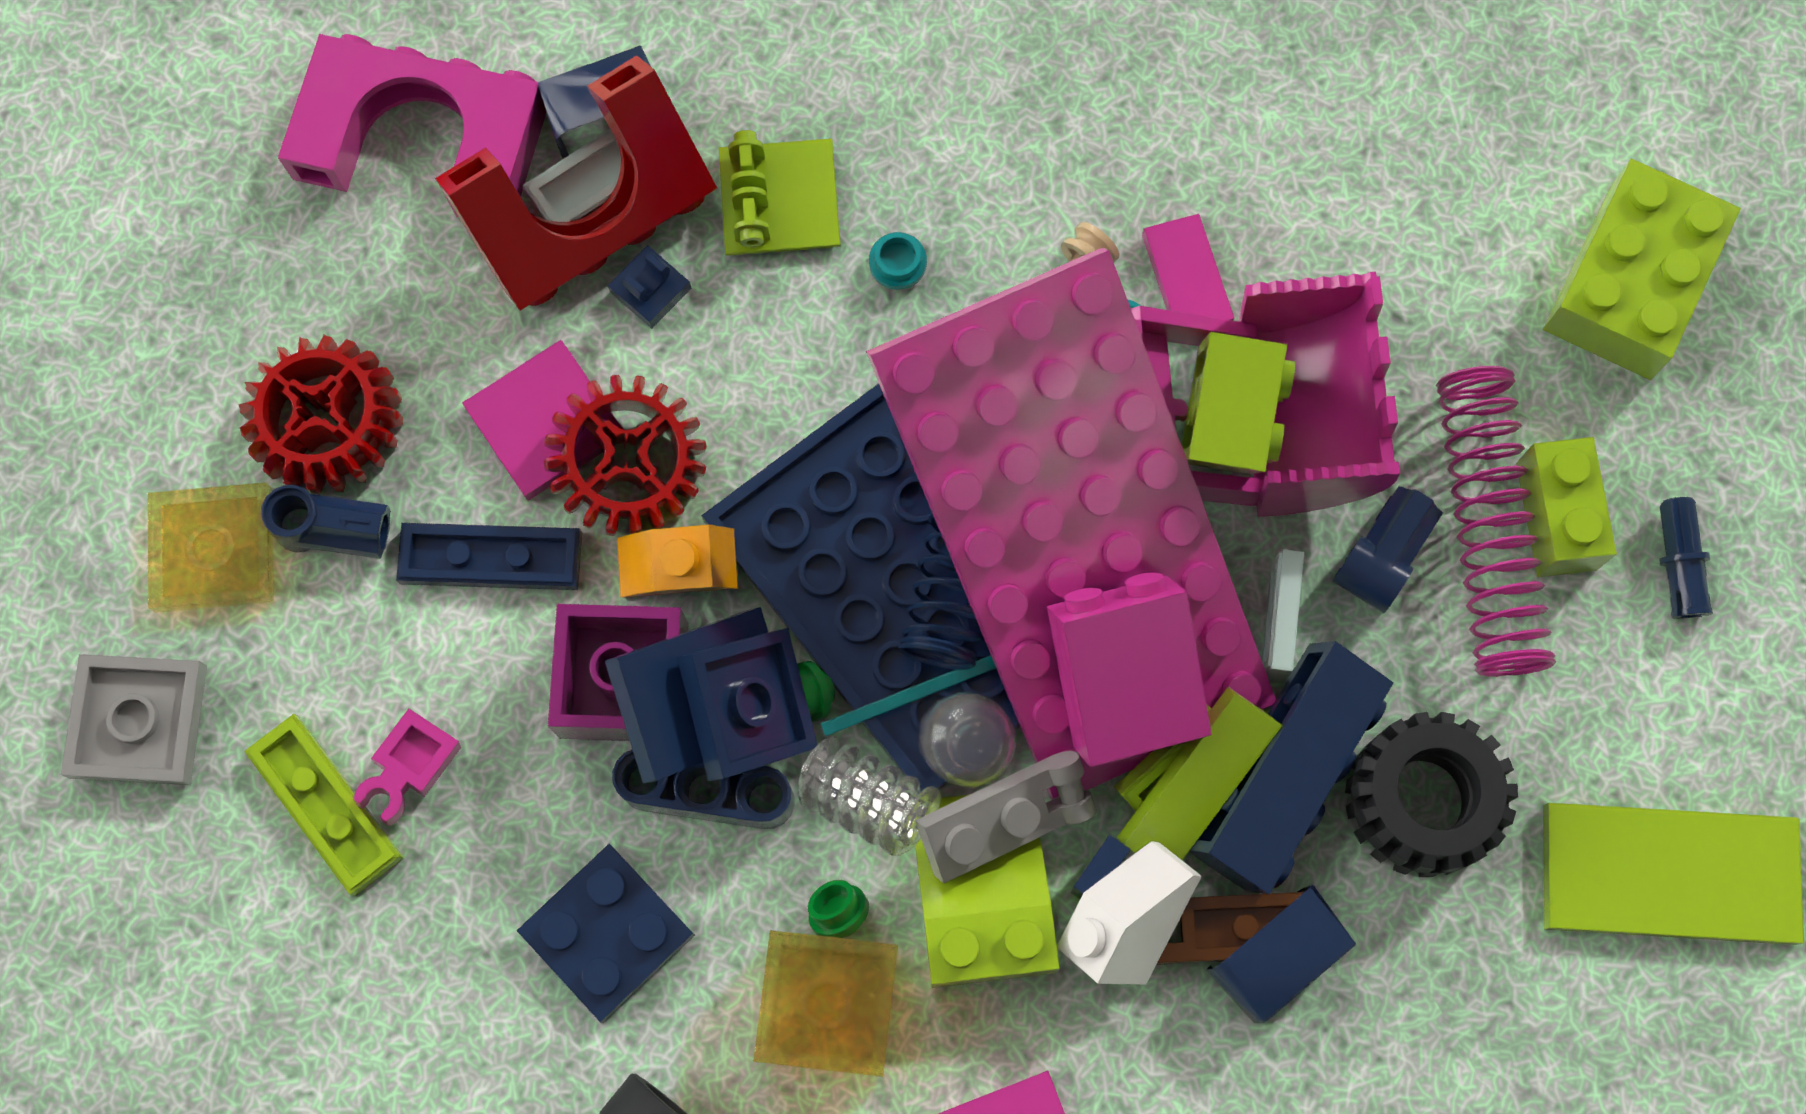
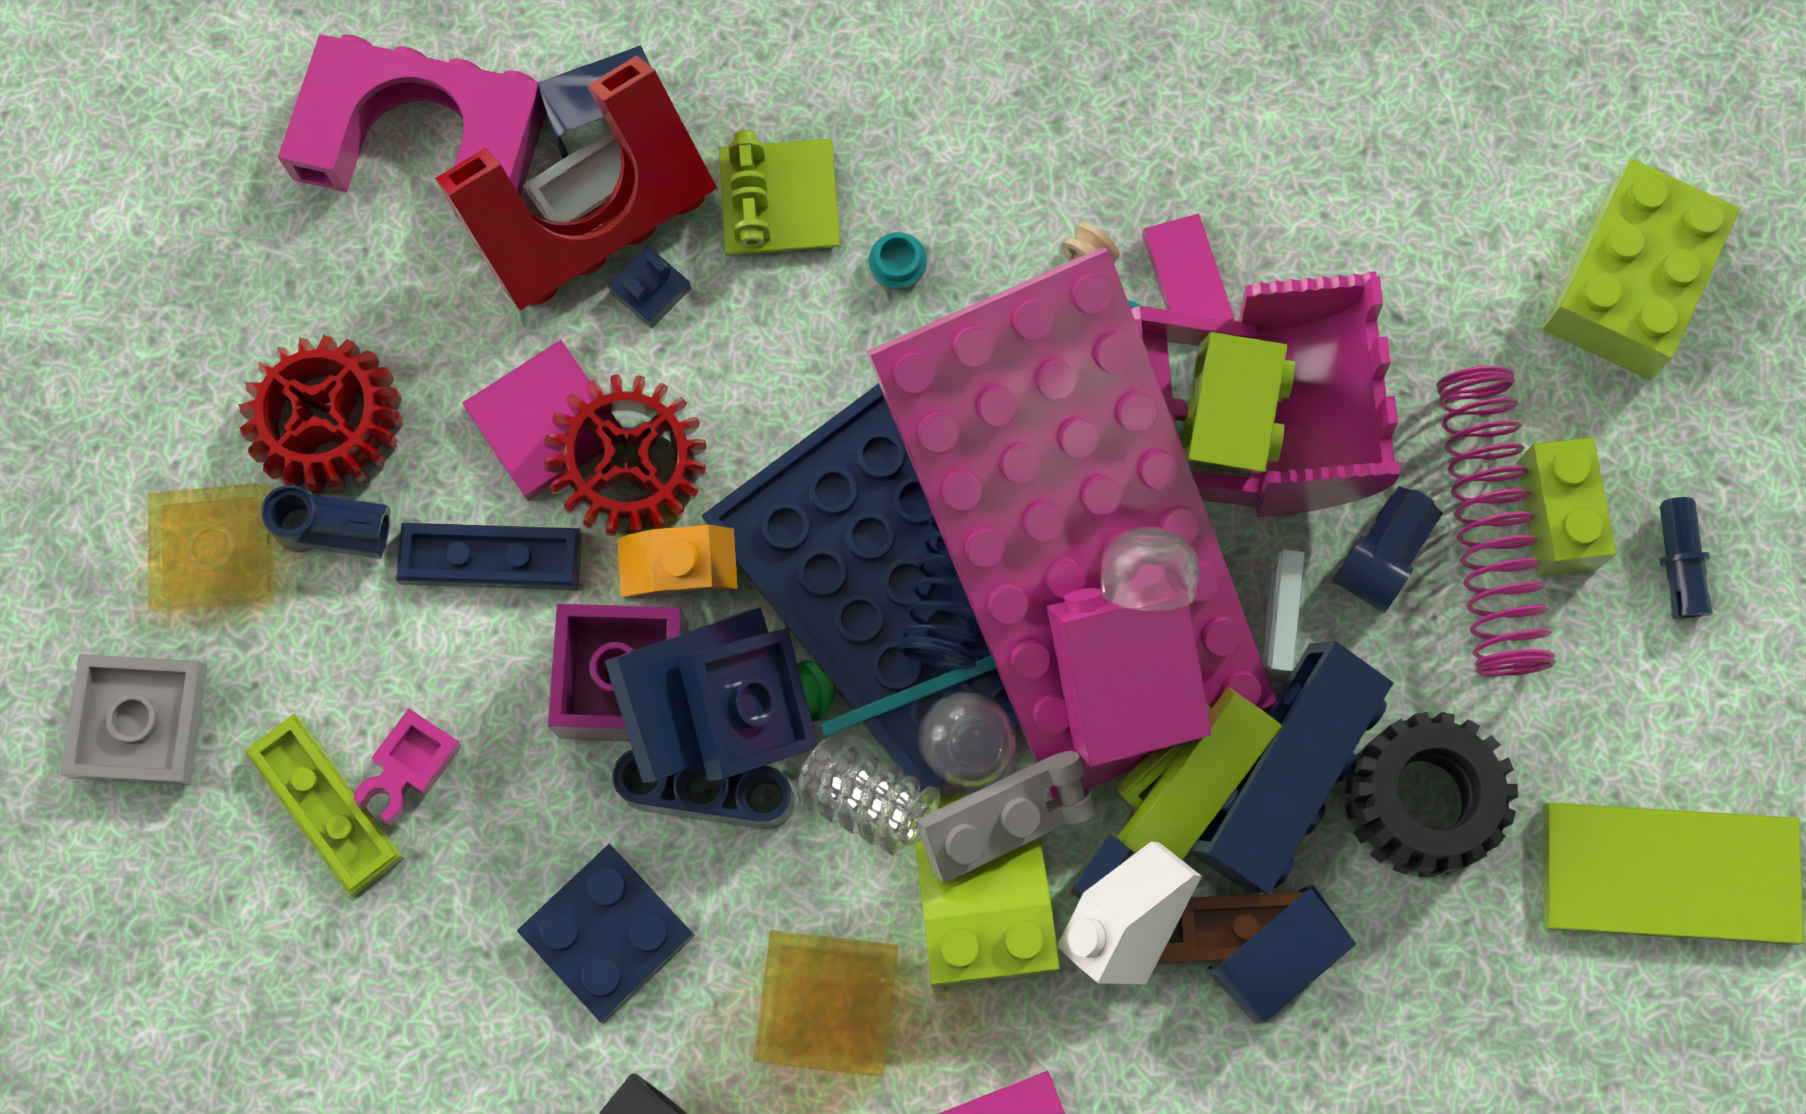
green plate [808,880,869,941] -> none
none -> clear hair [1101,527,1199,611]

